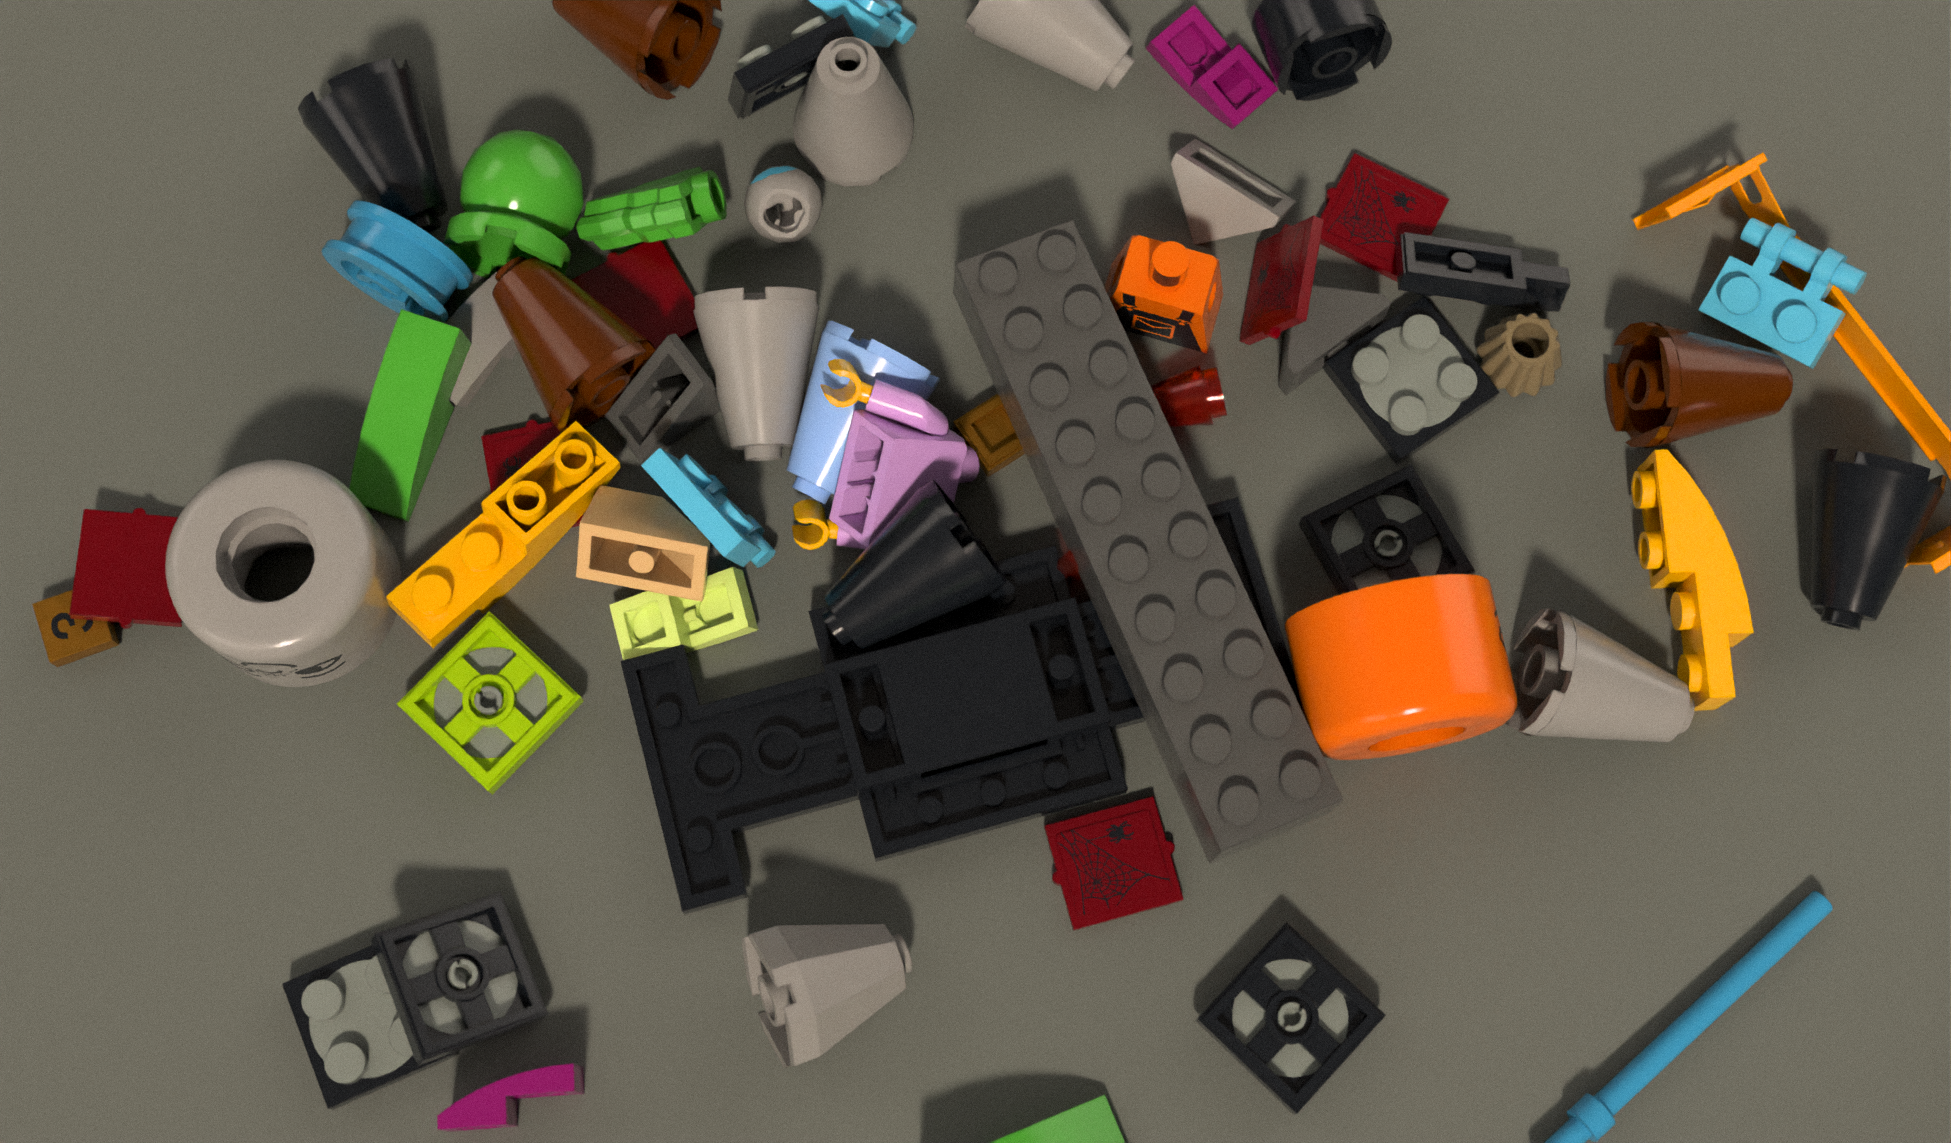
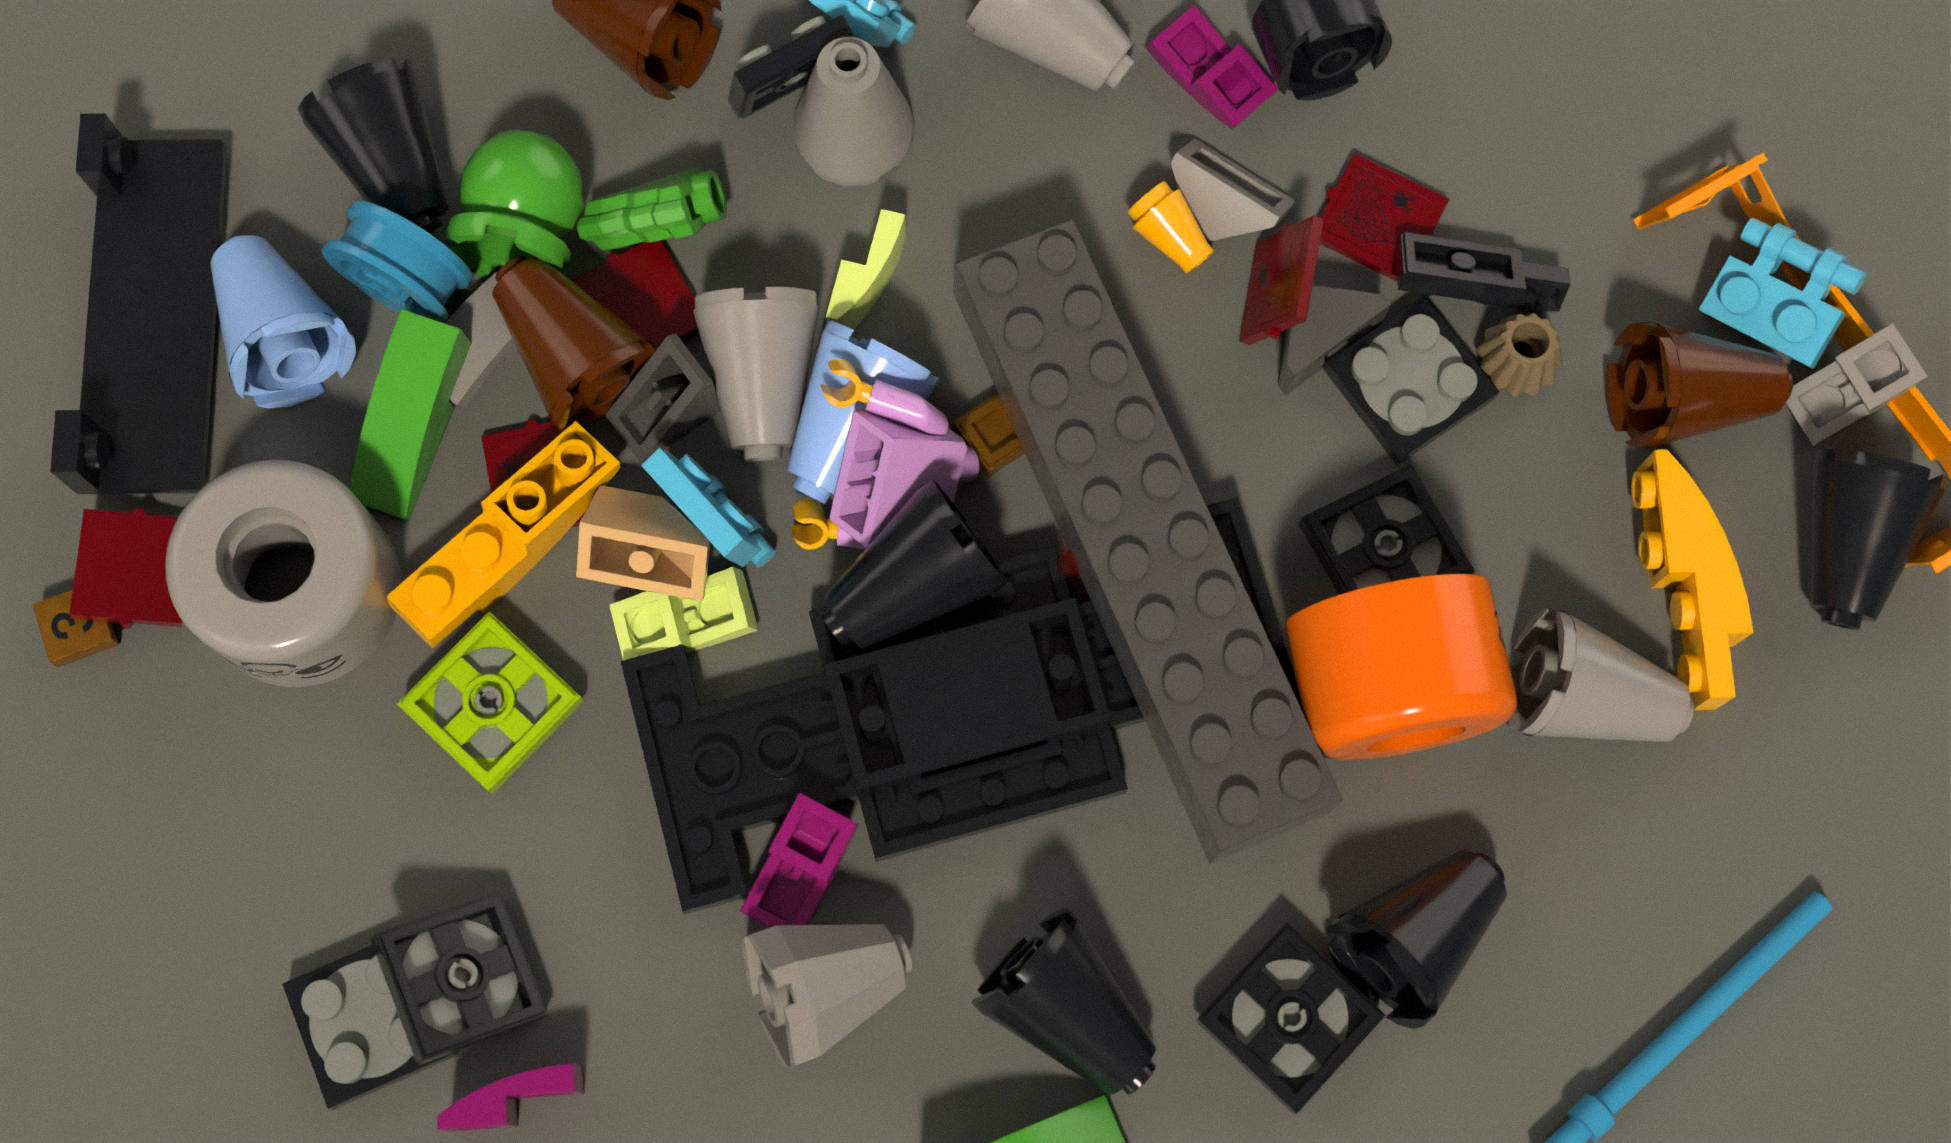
light grey piece [744,165,823,243] -> none
dark red piece [1044,796,1184,931] -> none
orange torso [1105,235,1223,354] -> none
clear red cone [1150,364,1227,427] -> none
none -> black bracket [50,113,227,494]
none -> light blue cone [210,235,356,409]
none -> magenta slope [740,793,859,928]
none -> yellowish green slope [826,209,906,330]
none -> black cone [972,908,1156,1095]
none -> yellow cone [1127,181,1215,275]
none -> black cone [1327,850,1507,1029]
none -> light grey slope [1786,323,1928,447]

